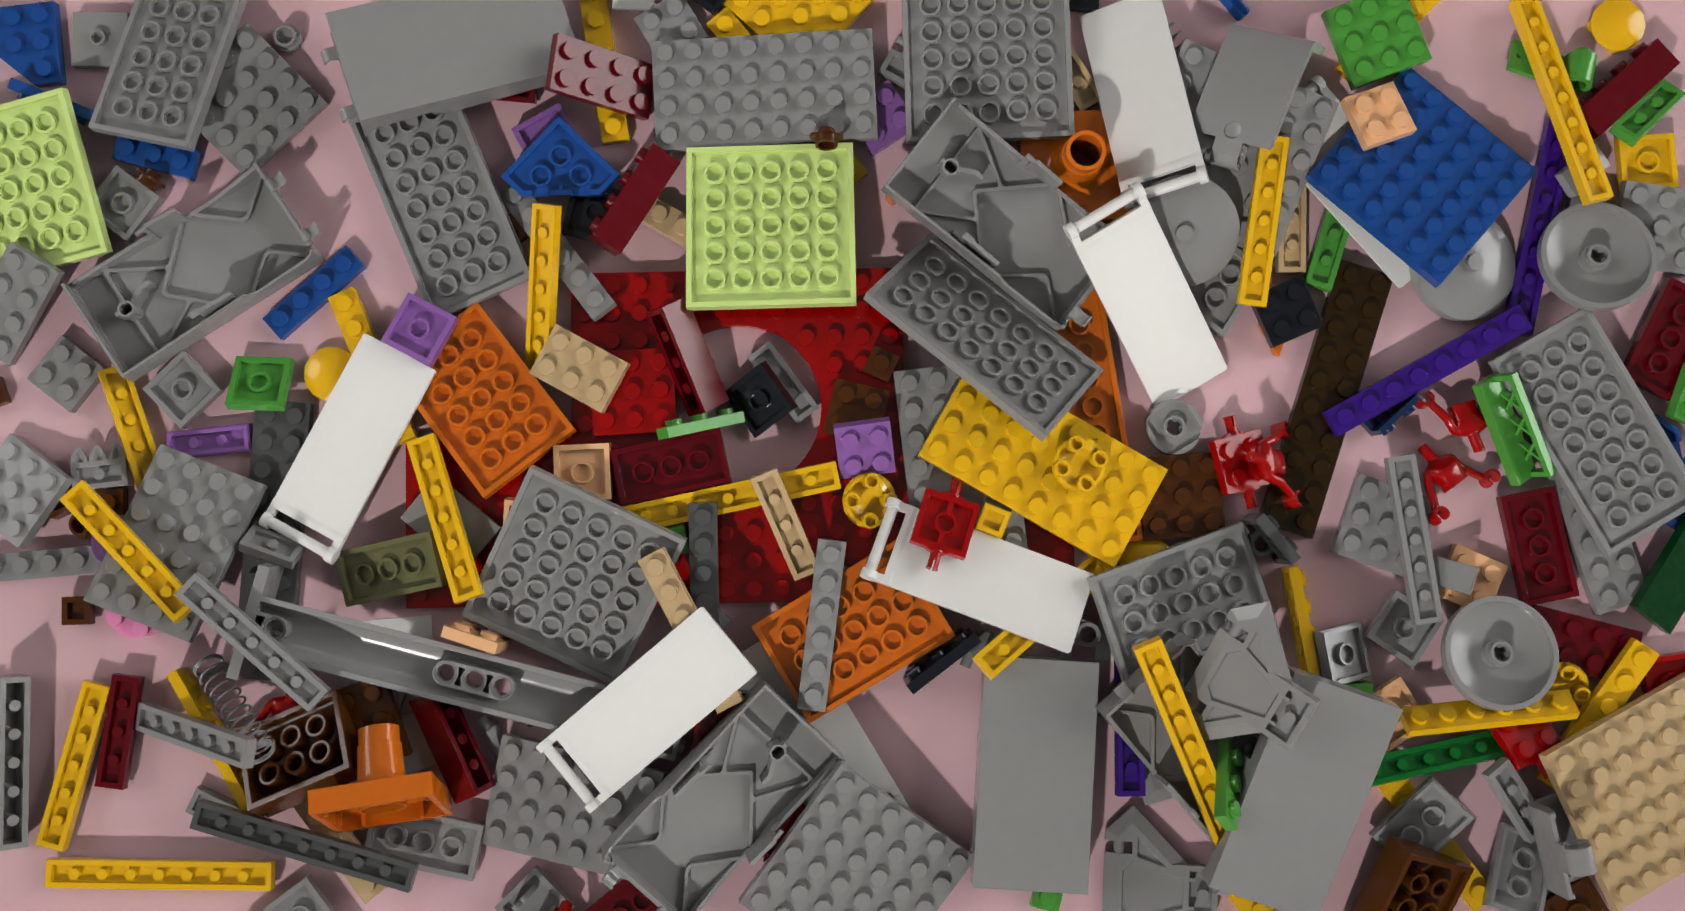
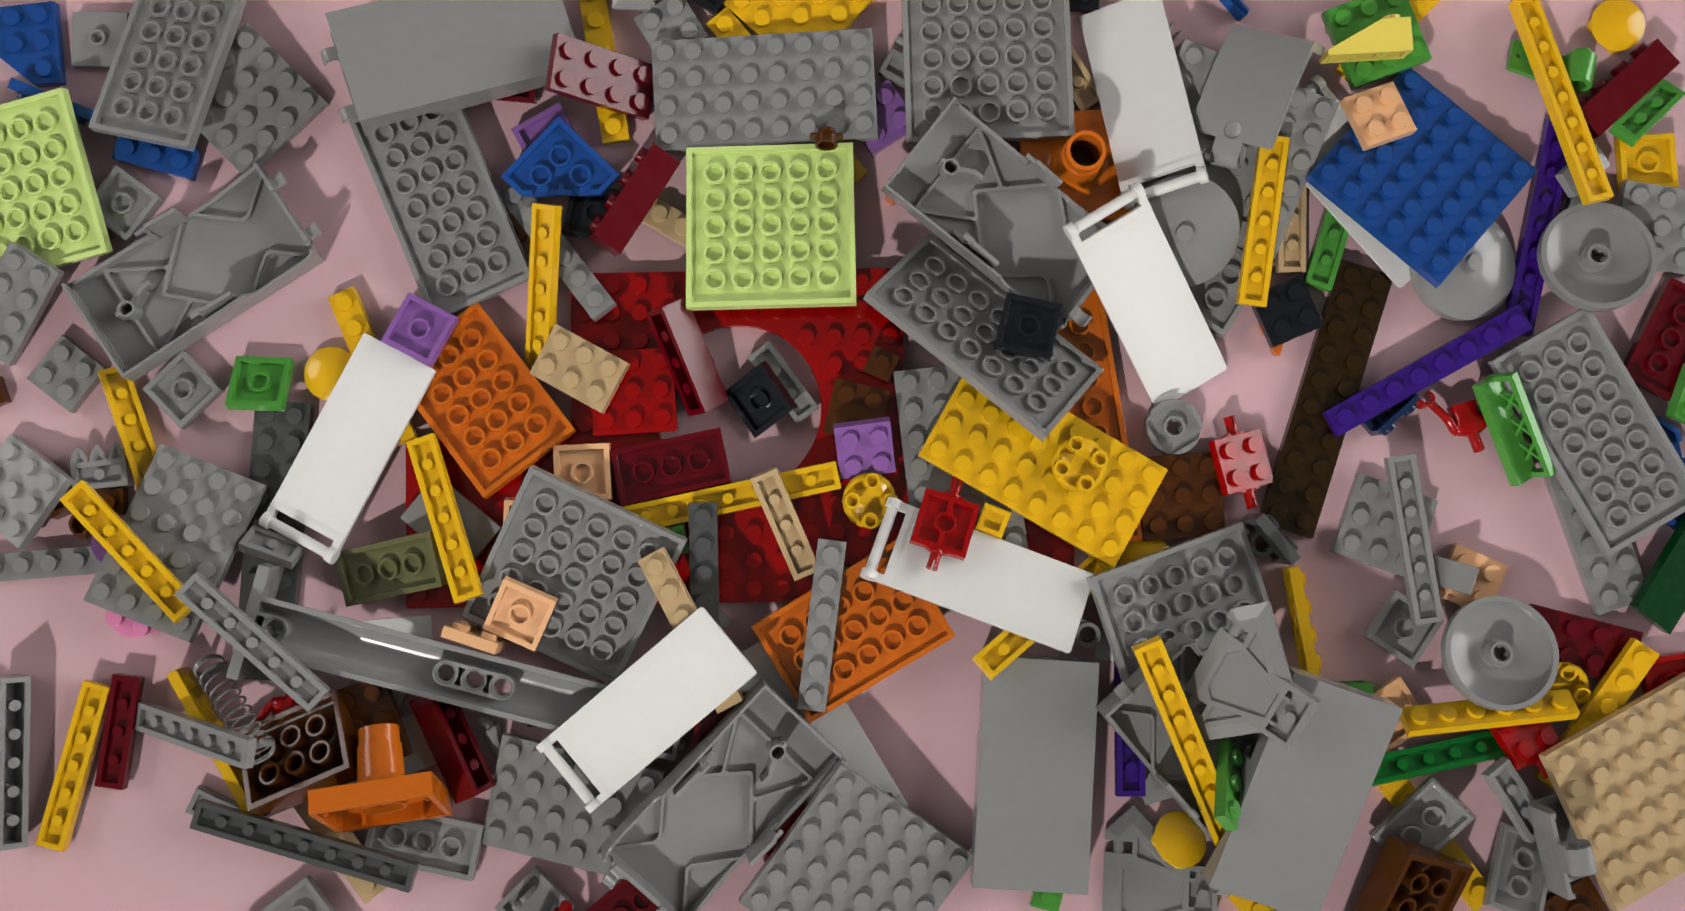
yellow plate [45,857,276,891] -> none
reddish brown plate [62,596,95,625] -> none
reddish brown plate [135,167,166,192] -> none
medium lavender tile [166,423,253,458] -> none
blue plate [262,246,367,340] -> none
light grey plate [273,24,302,52] -> none
bright green plate [656,408,746,440] -> none
black plate [903,628,981,694] -> none
light grey bar [960,631,995,669] -> none
red piece [1246,421,1302,510] -> none
light grey plate [1314,621,1372,684] -> none
red piece [1417,443,1501,526] -> none
dark red plate [1496,486,1580,606] -> none
none -> light nougat plate [482,576,558,651]
none -> black plate [994,292,1063,362]
none -> yellow dish [1151,811,1206,869]
none -> light yellow slope [1319,14,1413,64]

